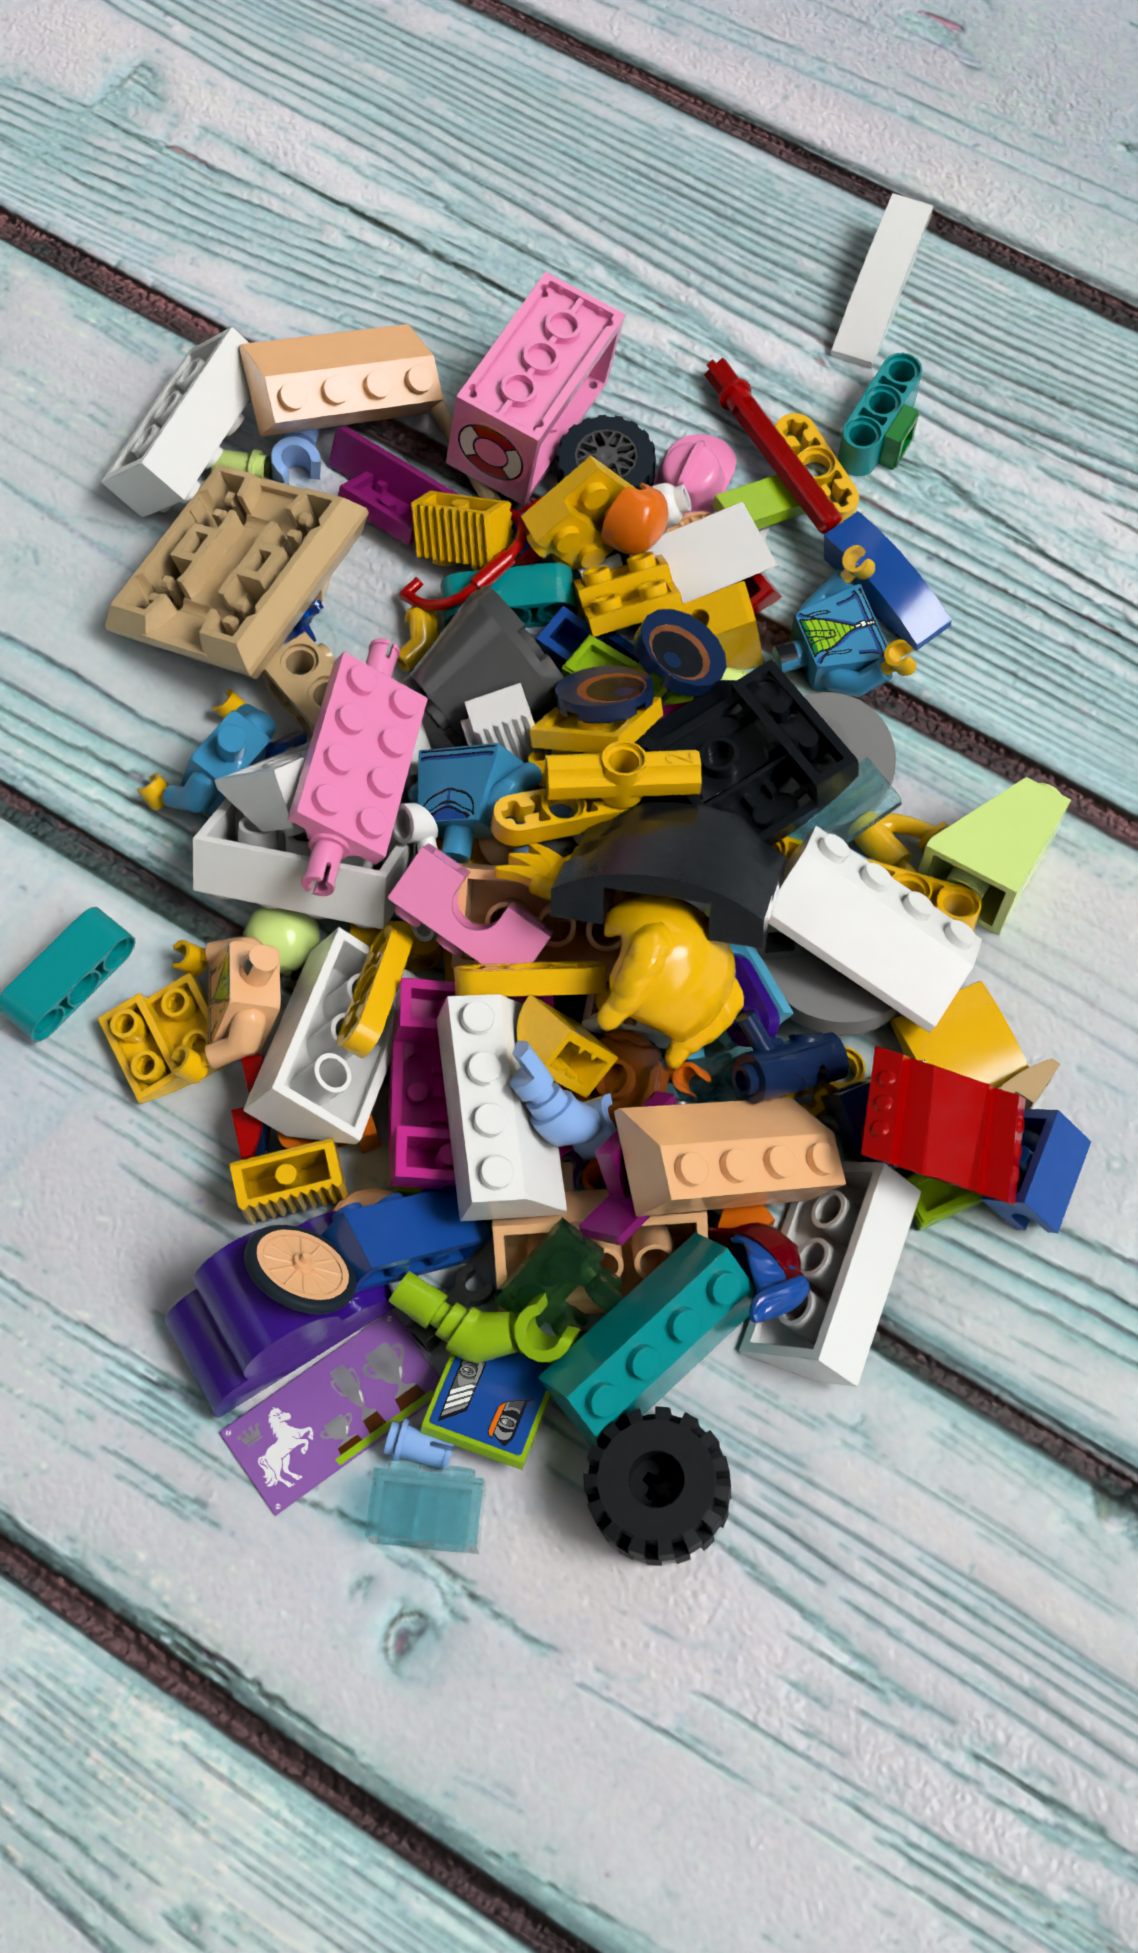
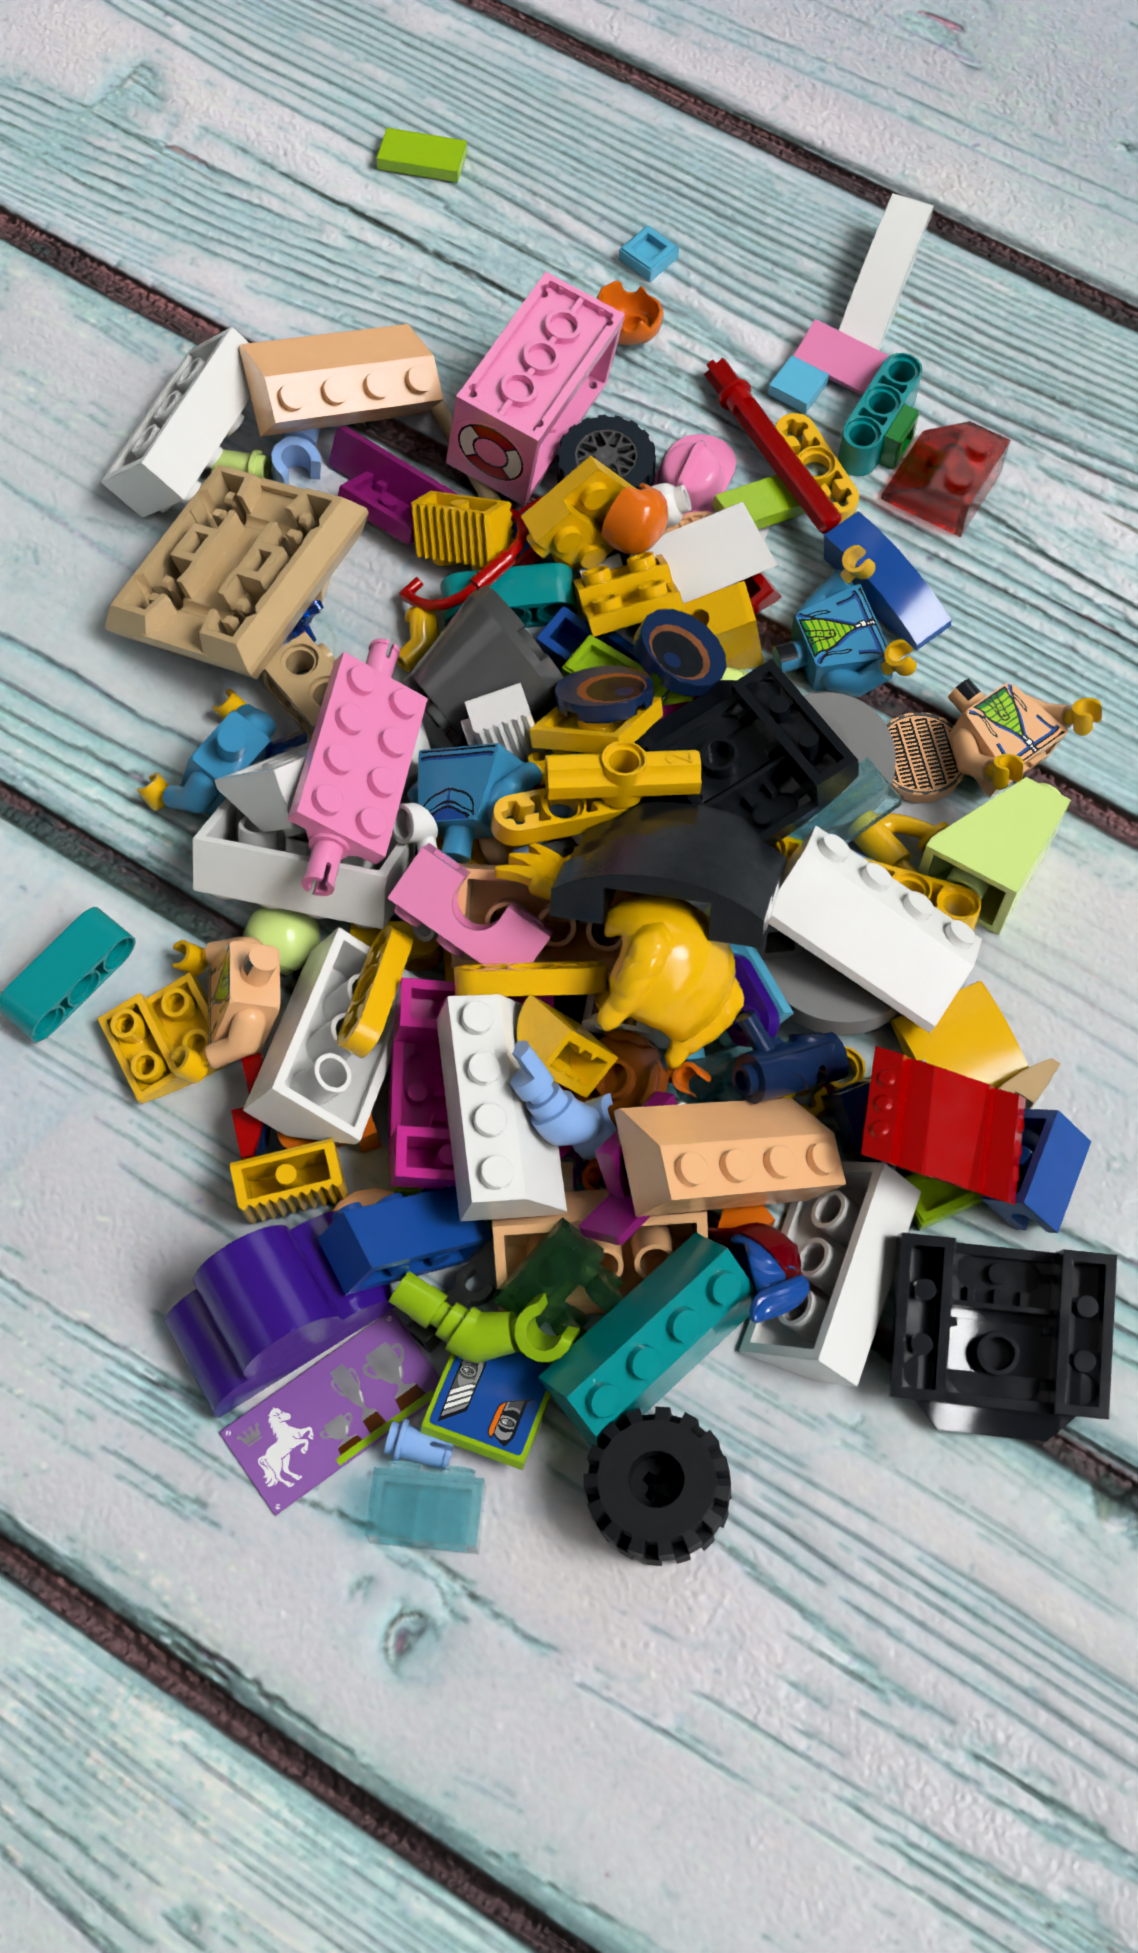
light nougat wheel [244,1225,356,1314] -> none
none -> lime tile [376,127,468,183]
none -> orange hair [597,280,664,345]
none -> medium azure tile [619,225,679,282]
none -> medium azure tile [768,355,829,414]
none -> bright pink tile [794,319,889,396]
none -> clear red slope [881,421,1011,537]
none -> tile [886,713,964,803]
none -> black slope [889,1232,1117,1441]
none -> torso [948,678,1102,798]

